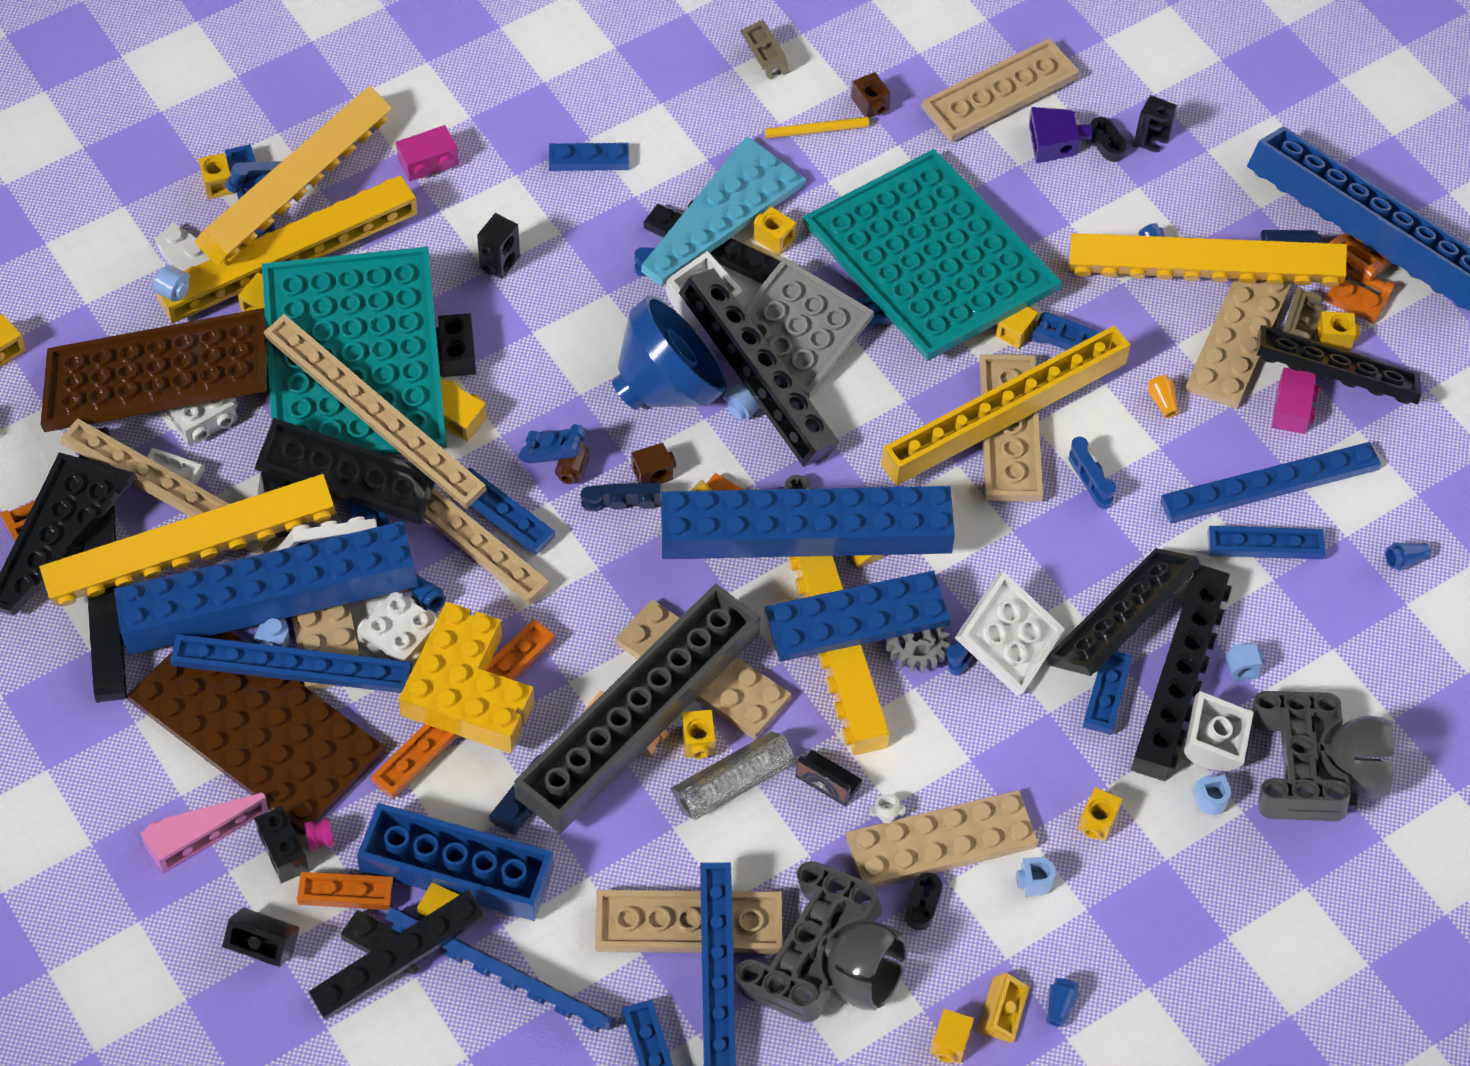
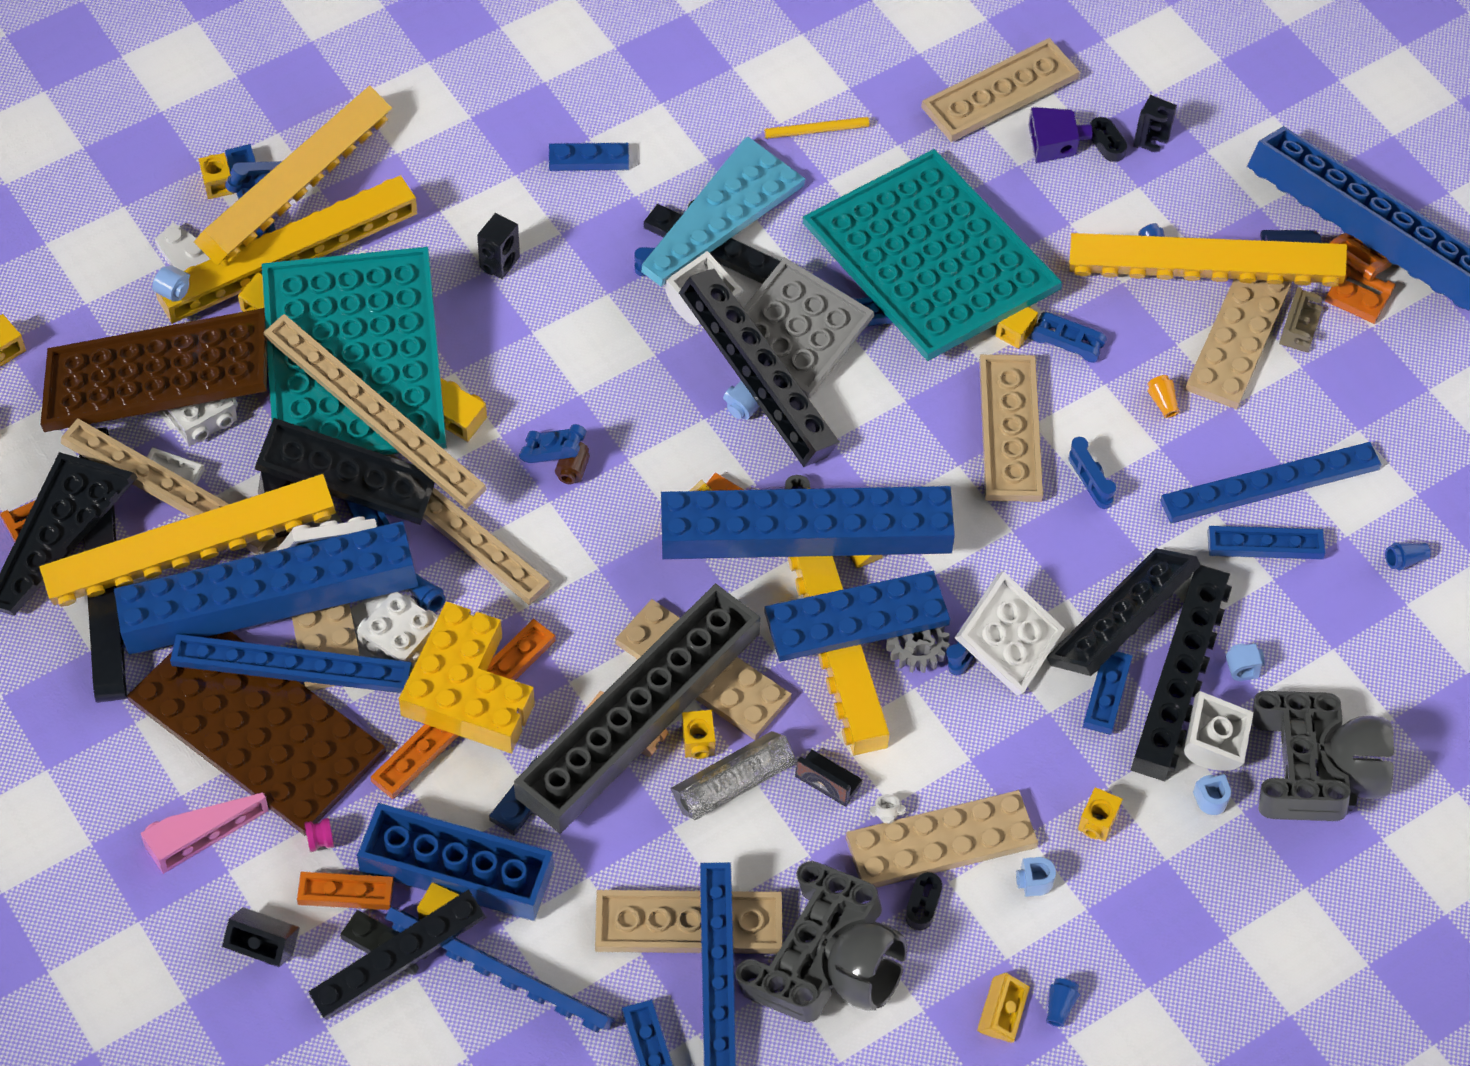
light blue plate [254,618,290,647] -> none
black brick [254,806,310,884] -> none
dark pink brick [396,125,459,182] -> none
black brick [436,313,476,377] -> none
blue plate [468,467,555,555] -> none
dark blue hinge [580,483,661,512] -> none
blue cone [612,295,727,410] -> none
reddish brown brick [631,442,676,484] -> none
dark tan hinge [740,19,790,79] -> none
yellow brick [753,206,797,255] -> none
reddish brown brick [851,72,891,118] -> none
yellow brick [881,325,1131,486] -> none
yellow brick [931,1009,974,1064] -> none
black plate [1257,325,1422,405] -> none
dark pink brick [1271,367,1320,434] -> none
yellow brick [1317,311,1360,351] -> none

